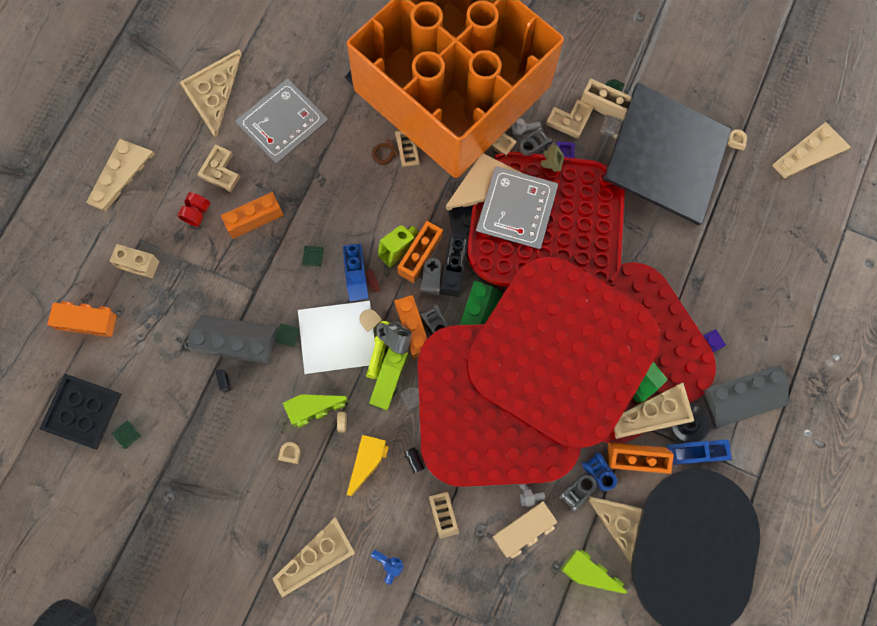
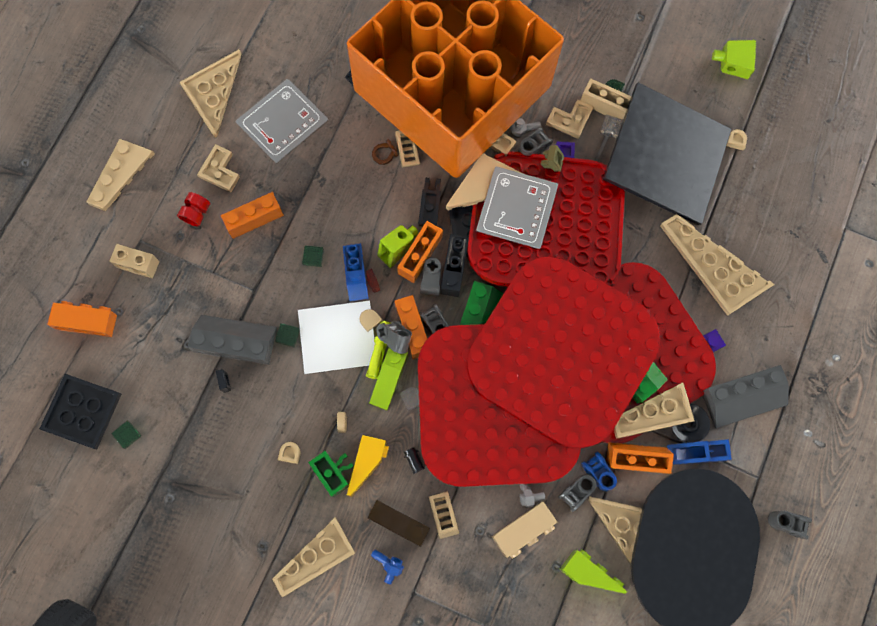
lime slope [283,395,348,428] -> none
tan wing [772,122,851,178] -> none
none -> green brick [308,451,354,498]
none -> dark brown slope [367,500,430,547]
none -> black hinge [418,177,441,227]
none -> tan wing [660,214,775,316]
none -> lime torso [712,40,756,79]
none -> dark grey piece [768,511,812,539]

